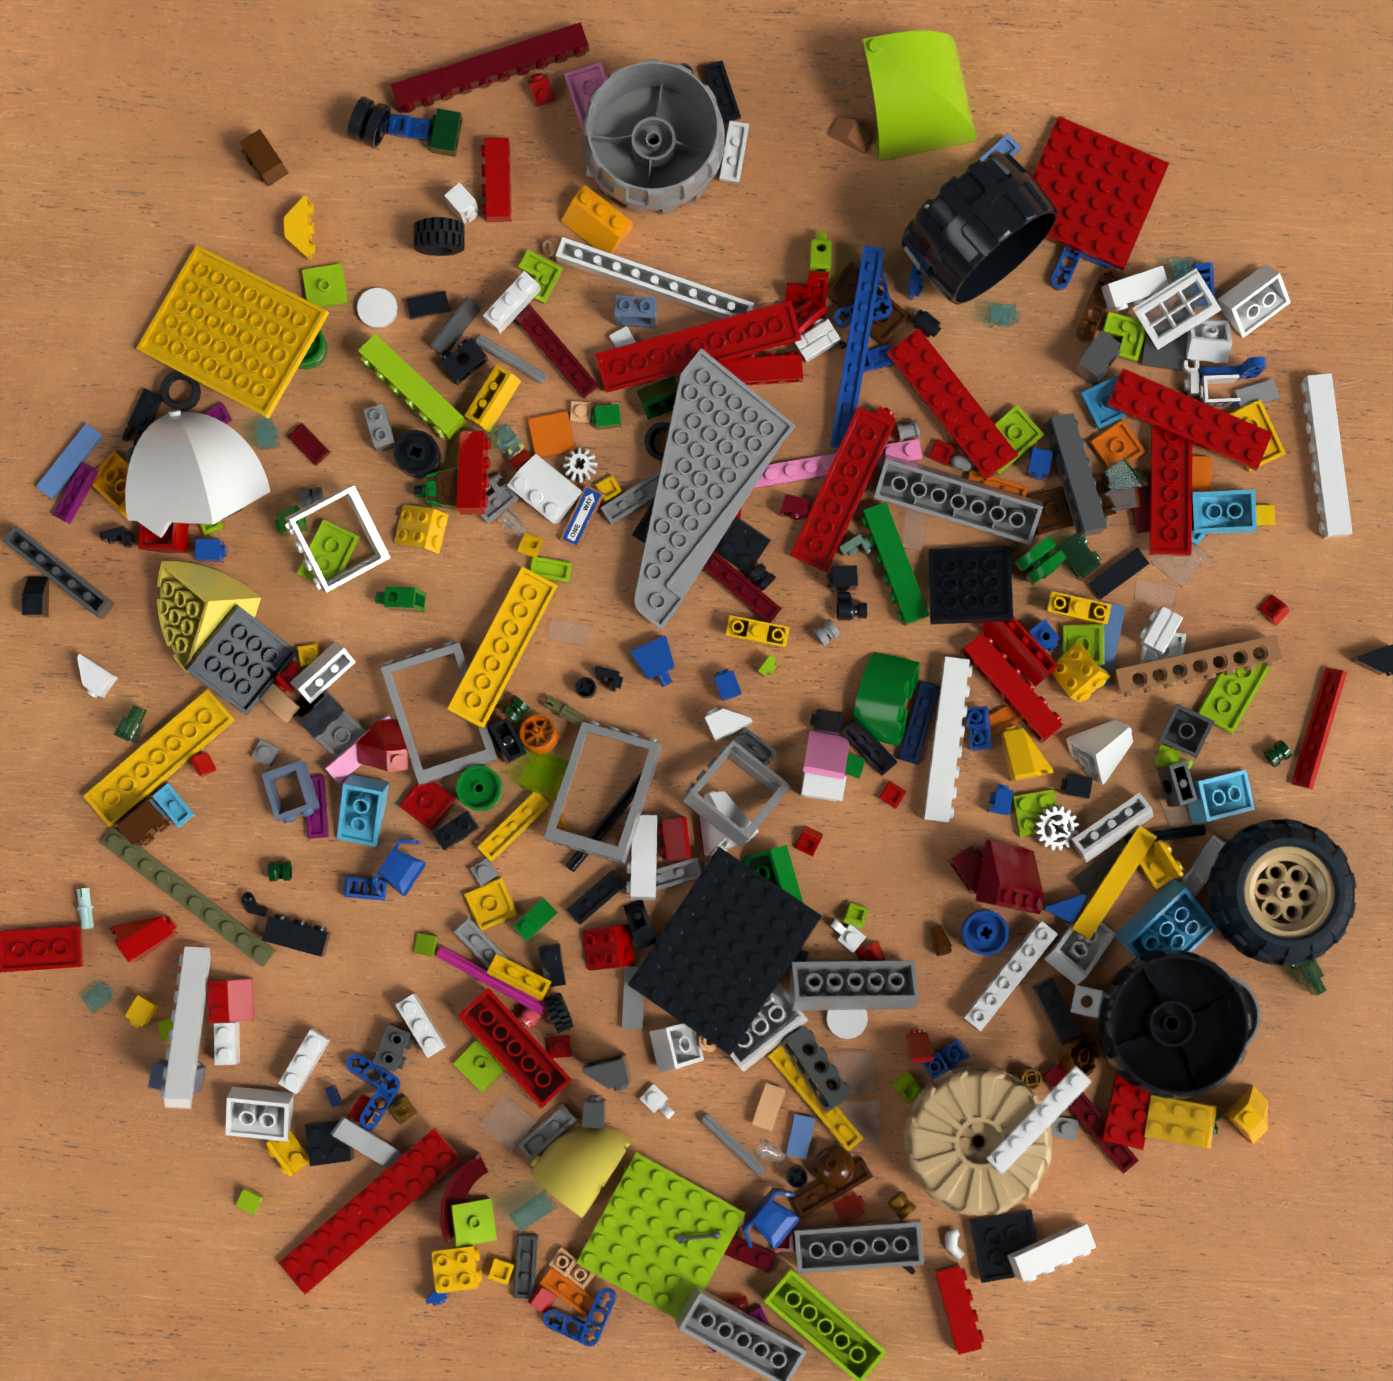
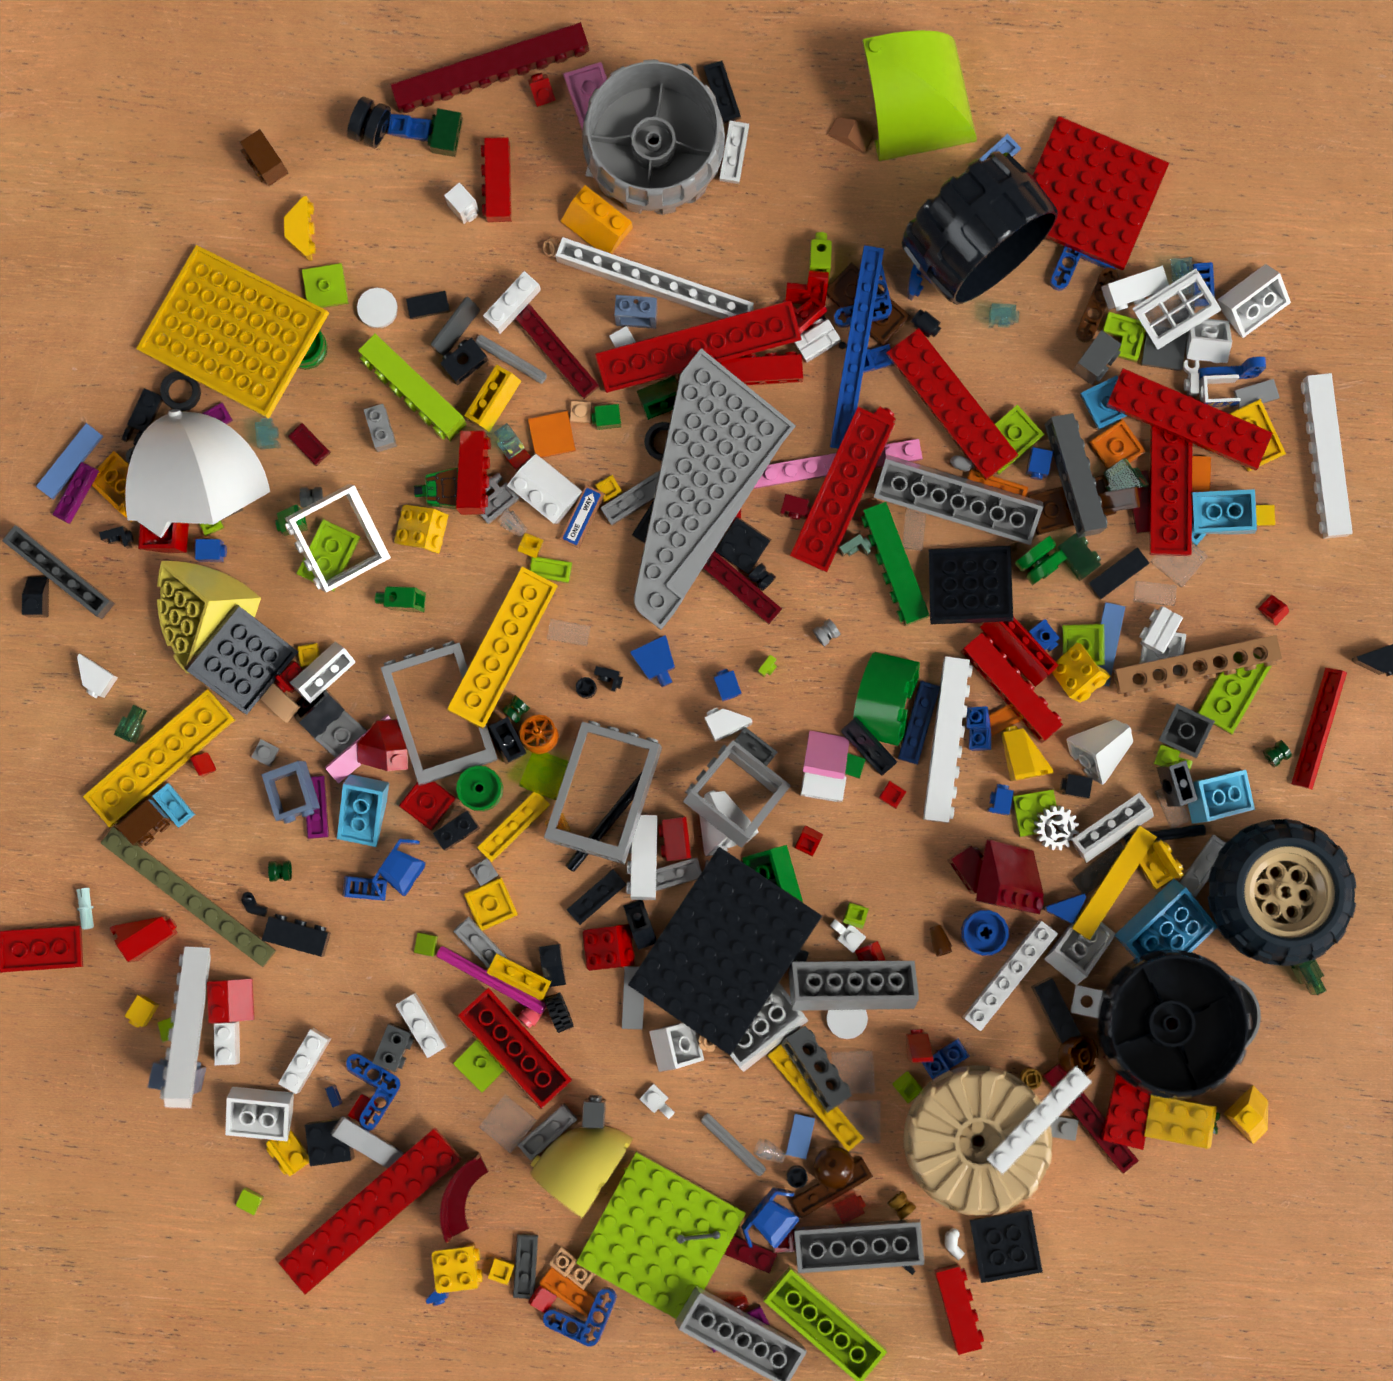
clear light blue bracket [81,982,115,1014] -> none
pearl gold tile [389,1096,418,1125] -> none
black wheel [394,430,442,479] -> none
black tyre [414,217,465,256] -> none
lime plate [450,1198,497,1247] -> none
clear light blue brick [509,1189,556,1232] -> none
green slope [513,898,558,942] -> none
lime plate [518,249,564,304] -> none
olive axle [544,696,584,725] -> none
red plate [549,1036,572,1058] -> none
white gear [563,448,598,483] -> none
dark grey slope [582,1054,632,1092] -> none
yellow slope [726,615,790,648] -> none
light nougat slope [752,1083,786,1132] -> none
black slope [810,709,842,735] -> none
black brick [827,565,858,592] -> none
black piece [837,592,867,621] -> none
light grey bush [896,419,920,442] -> none
red tile [928,439,955,466] -> none
white brick [1007,1222,1096,1283] -> none
yellow slope [1047,591,1112,625] -> none

